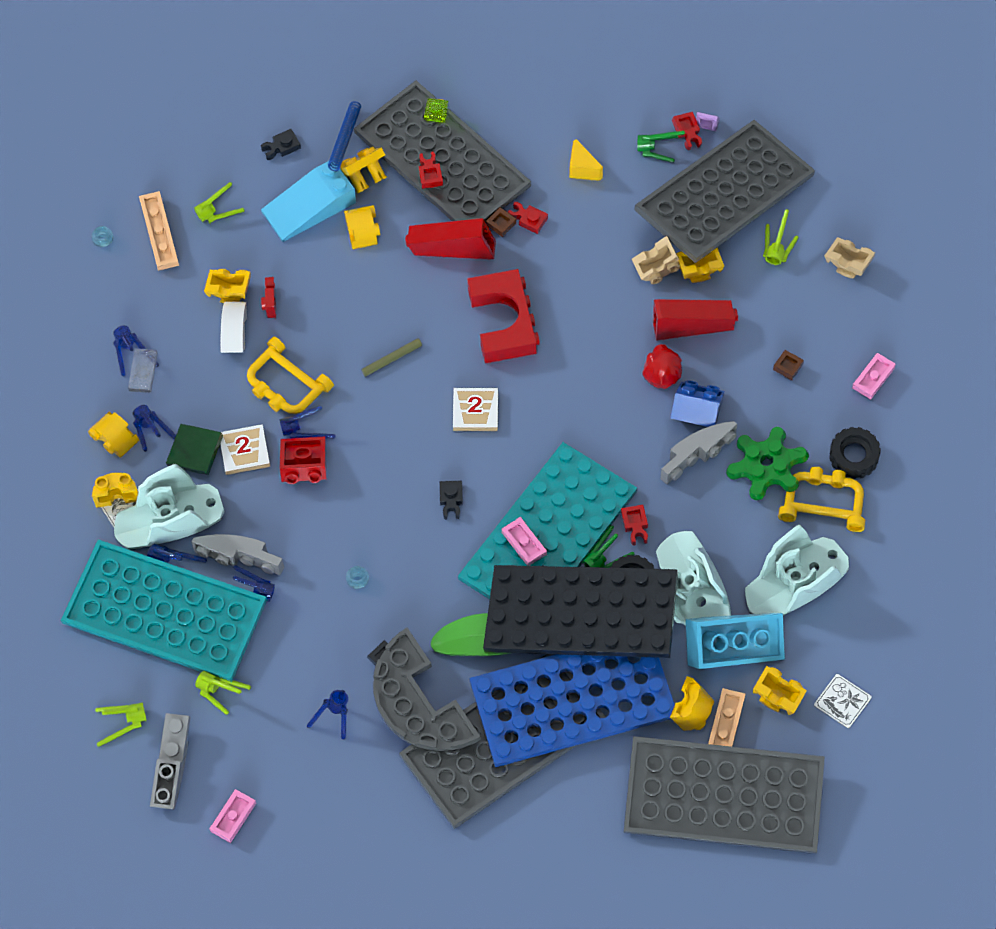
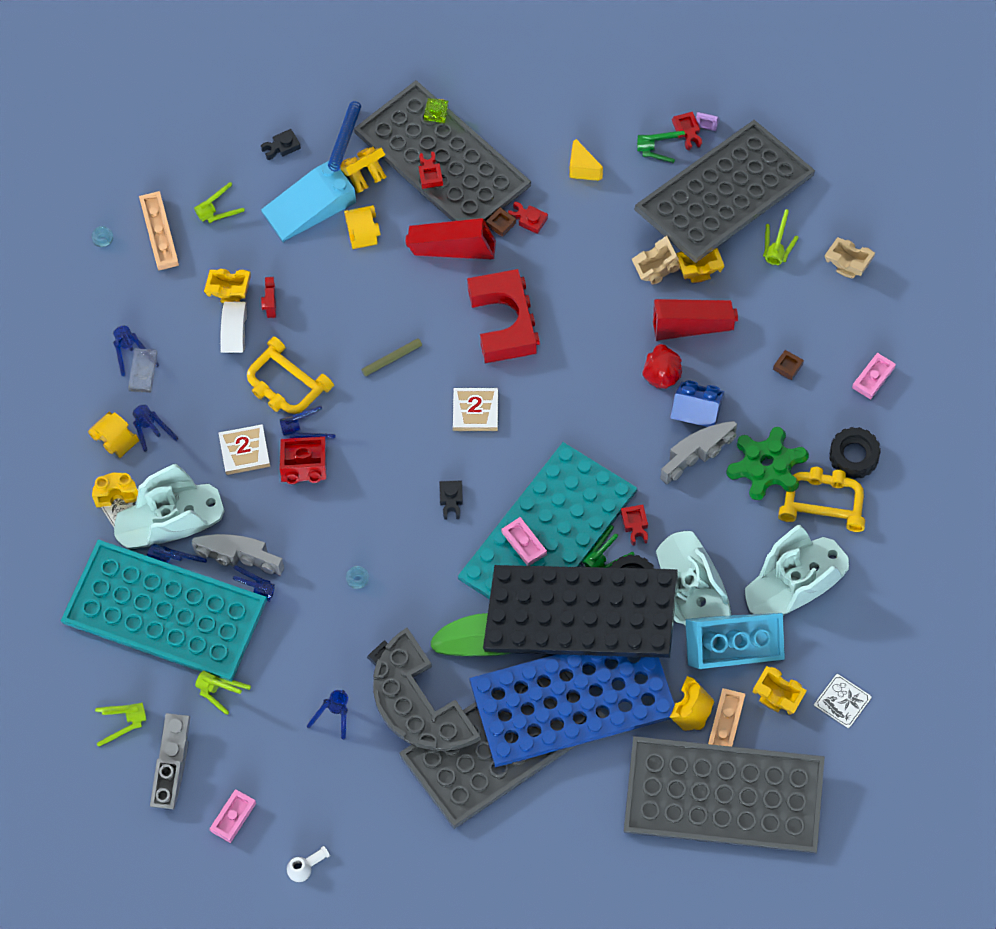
dark green tile [166,424,223,475] -> none
none -> white bar [287,846,330,882]

